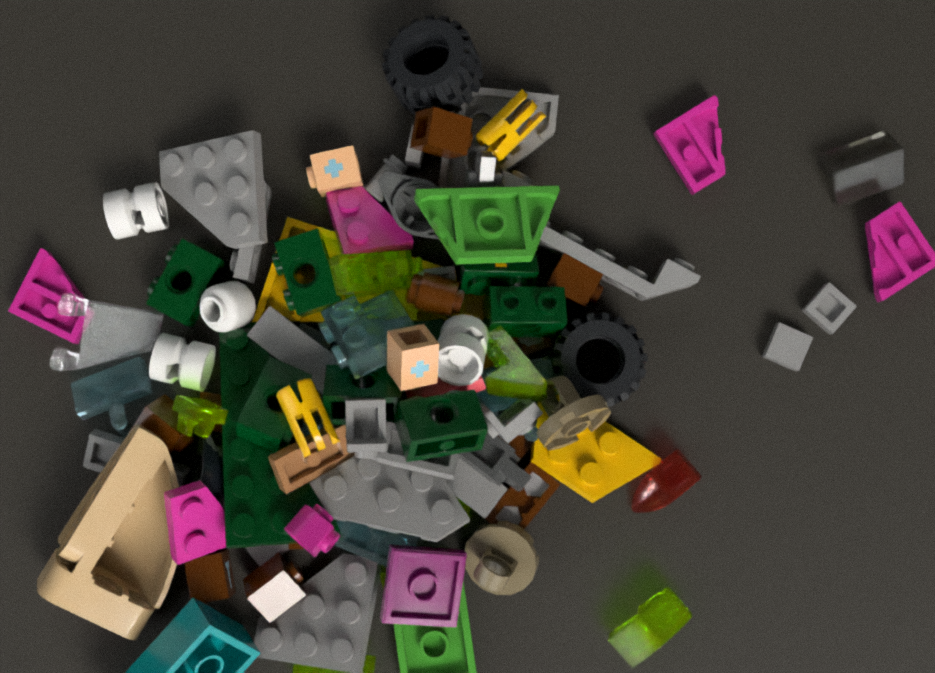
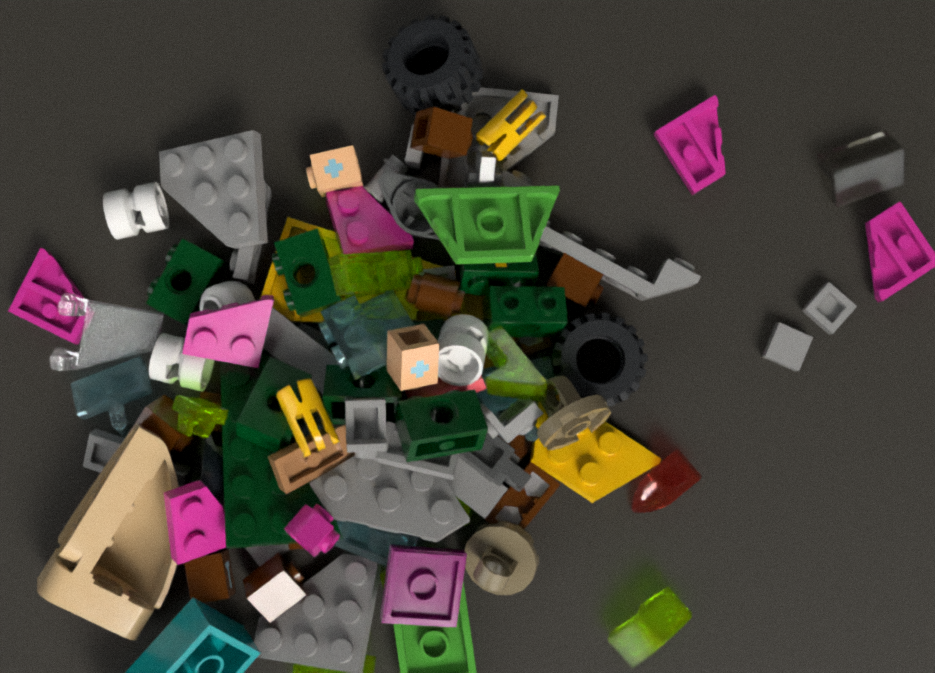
none -> wing [182,295,274,368]

